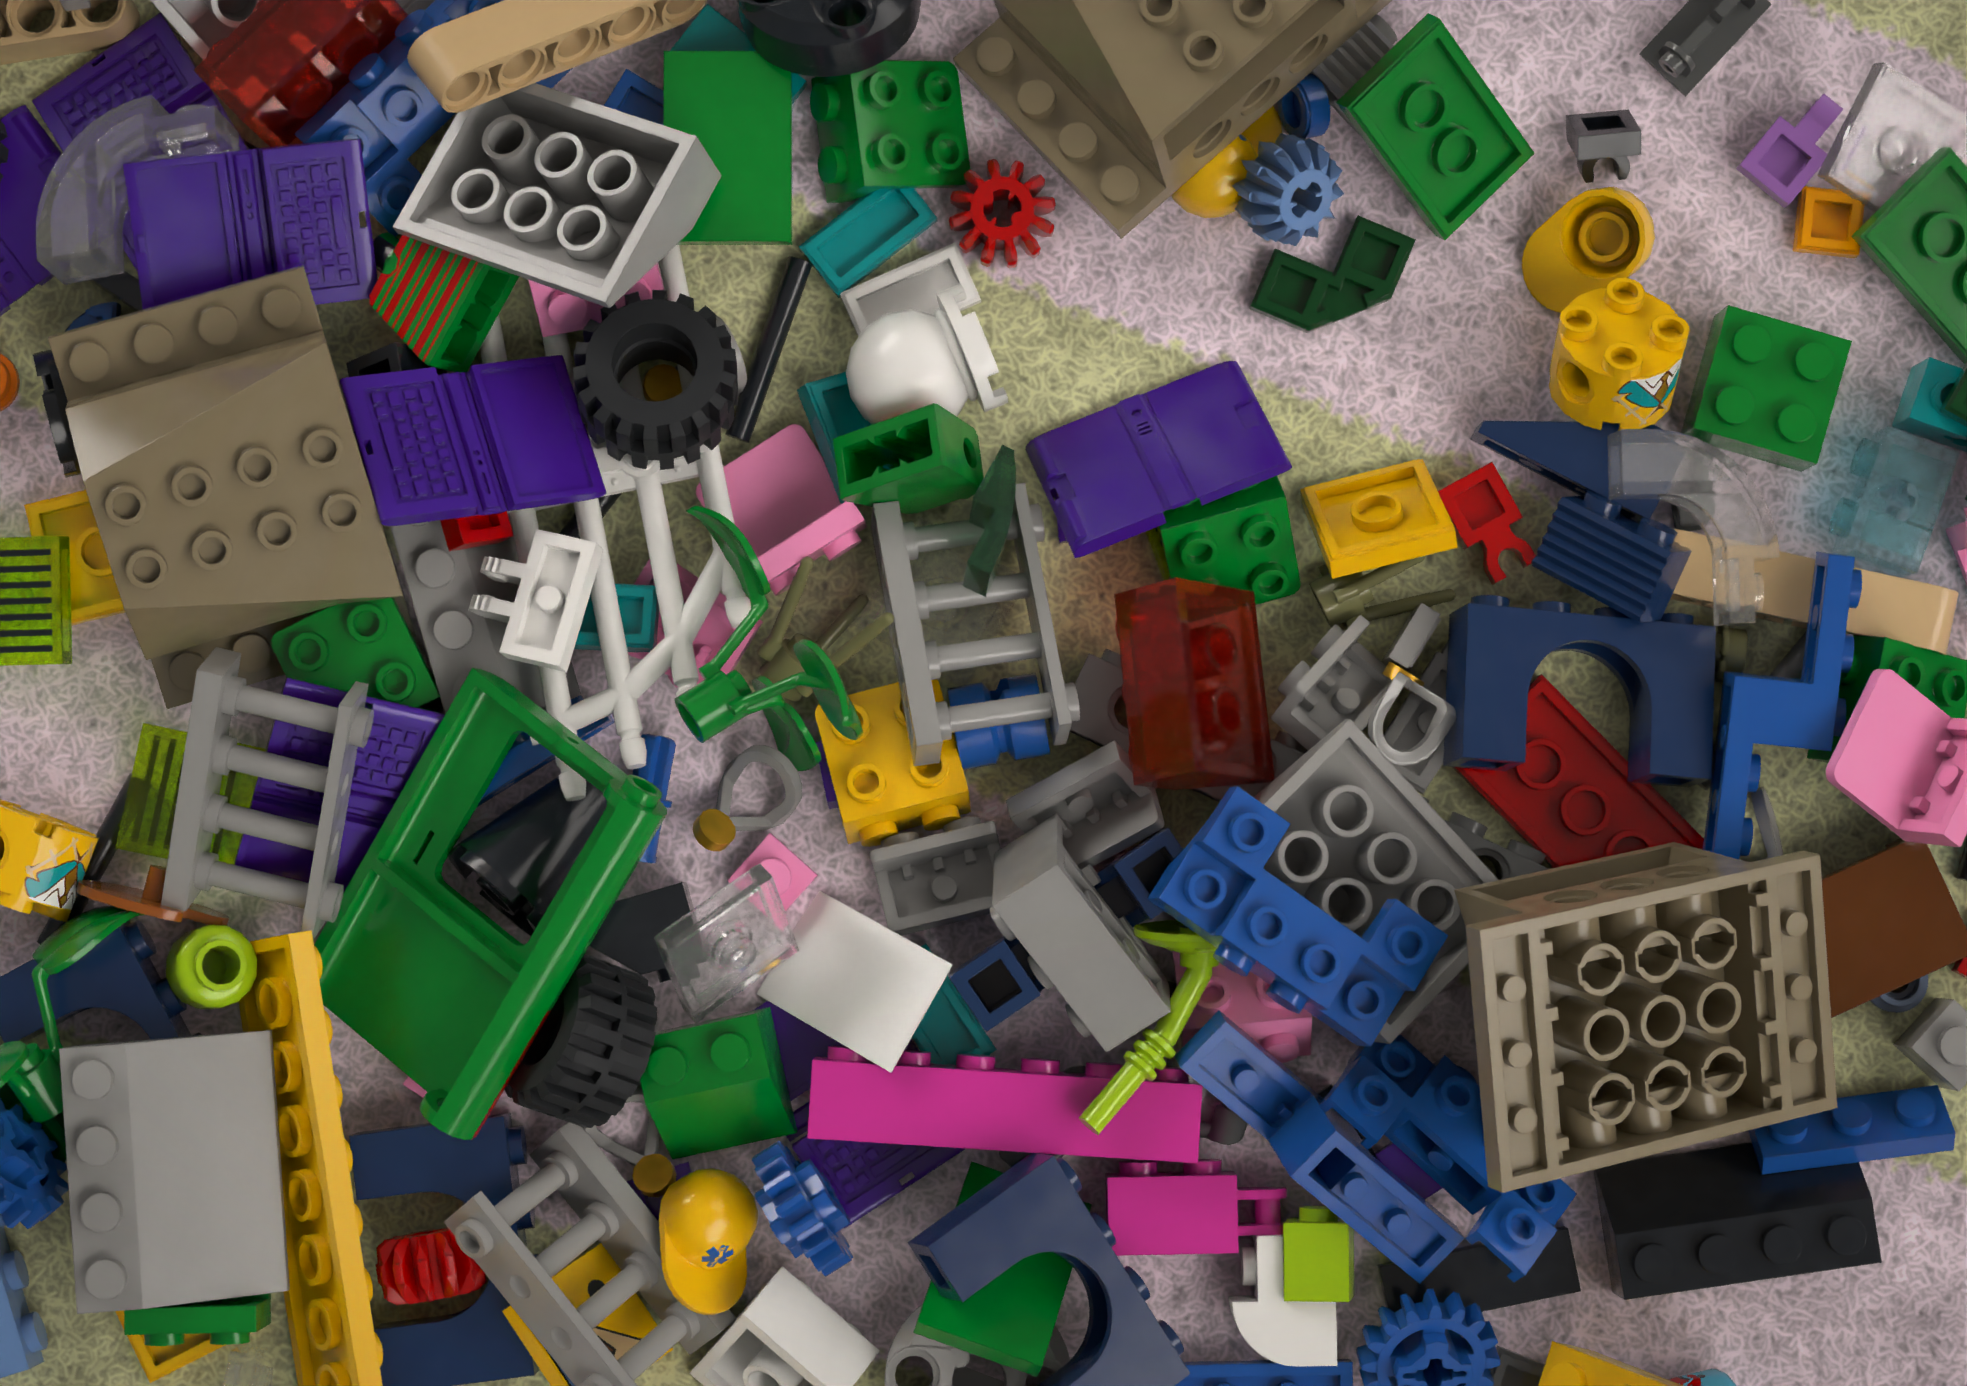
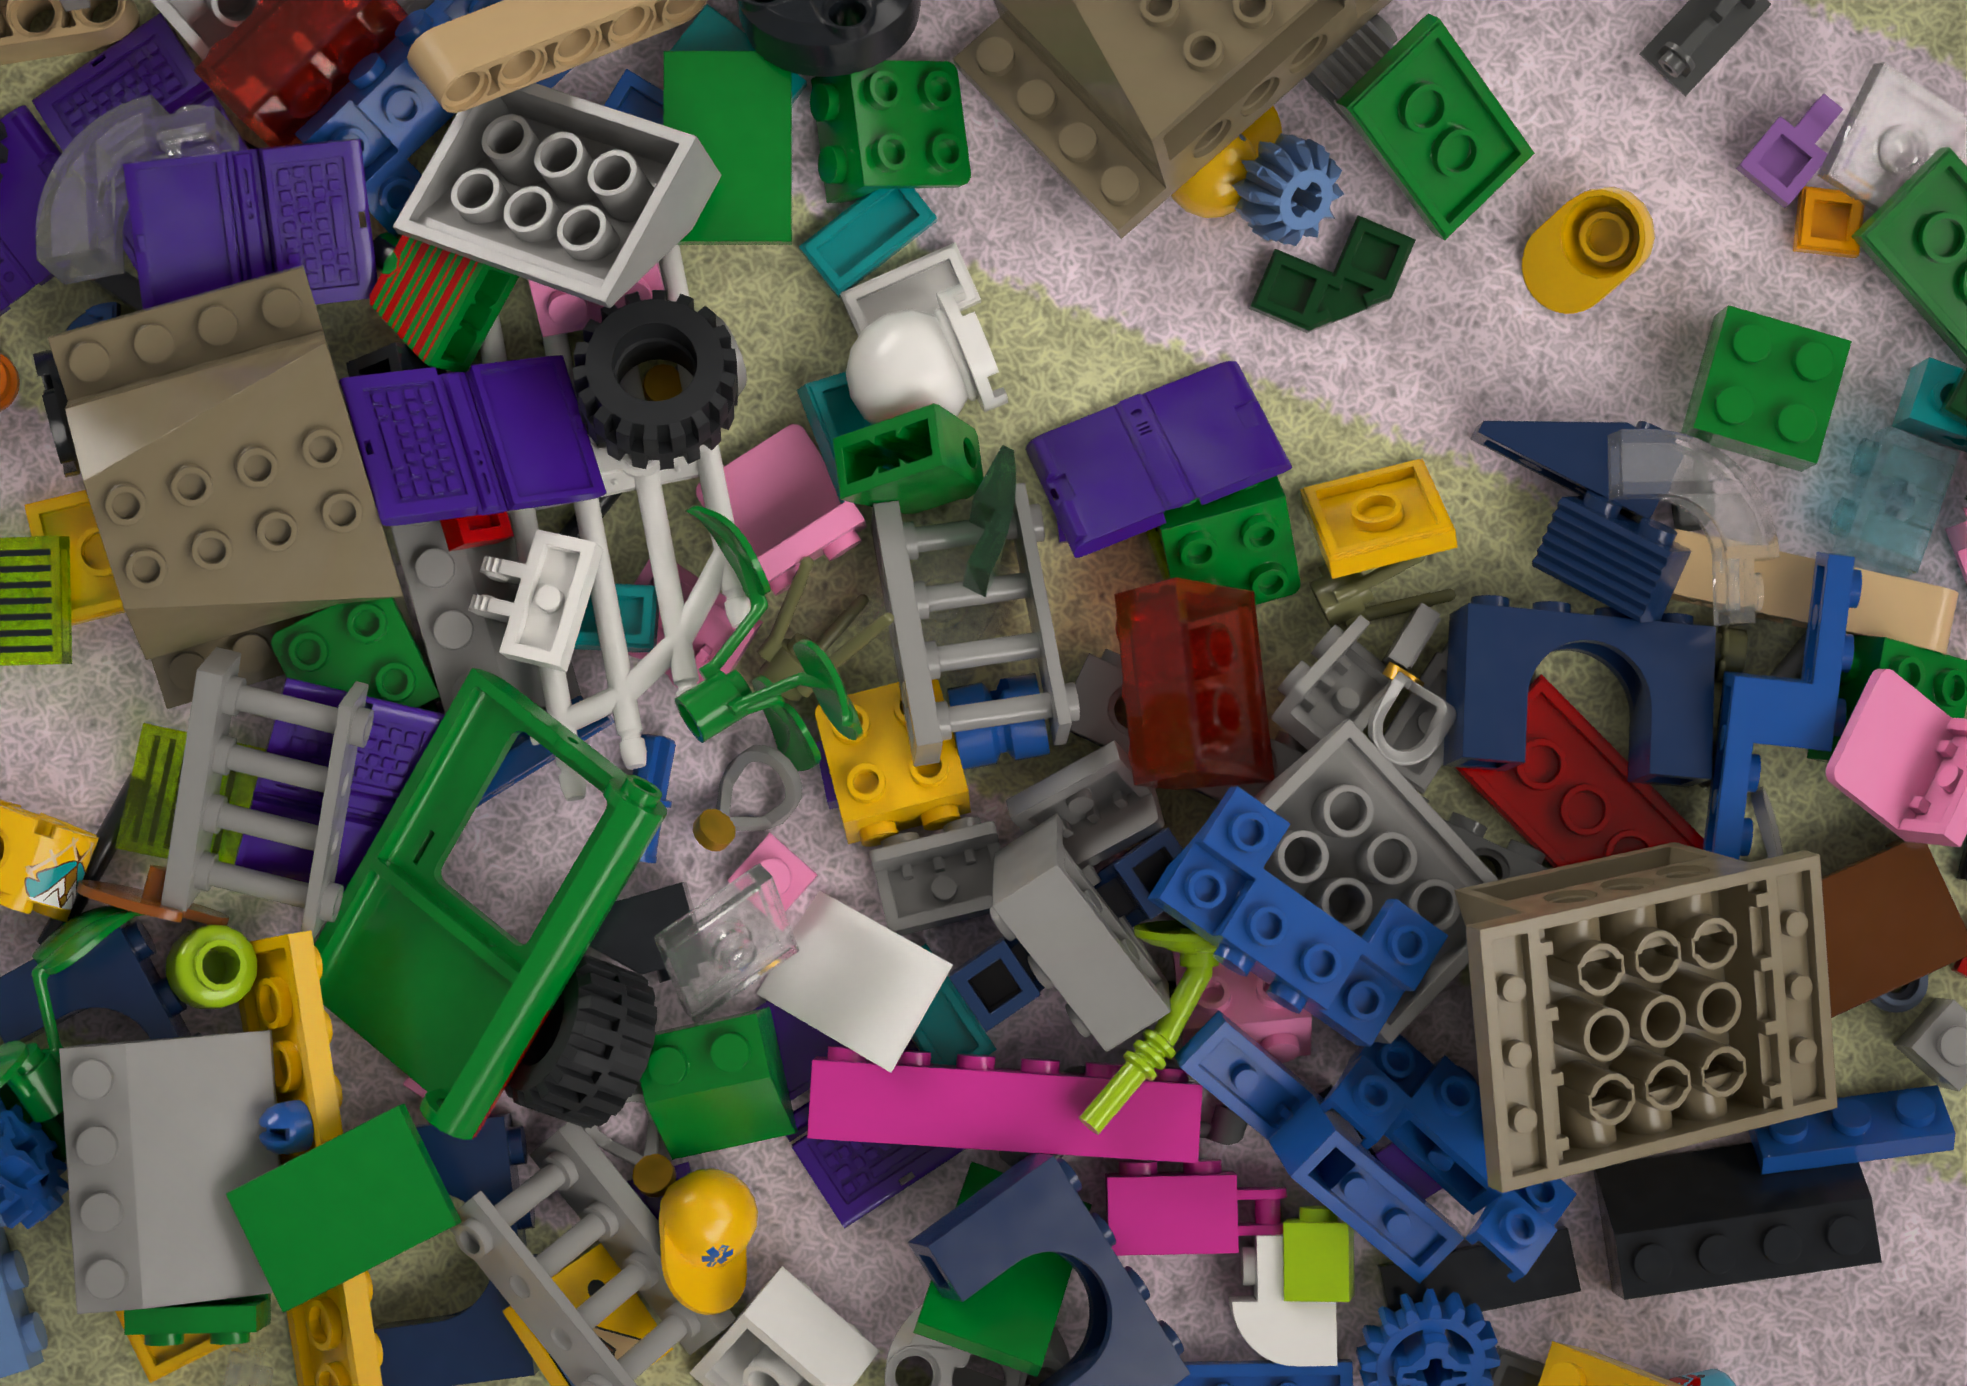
red gear [375,1227,487,1305] -> none
black cone [448,776,607,936] -> none
black bar [725,256,812,443] -> none
blue gear [752,1140,853,1277] -> none
red gear [949,159,1056,268] -> none
blue tile [1277,73,1330,139] -> none
red plate [1438,462,1536,585] -> none
yellow brick [1549,278,1690,432] -> none
black tile [1566,109,1641,183] -> none
none -> green tile [226,1104,462,1313]
none -> blue hinge [258,1099,314,1155]

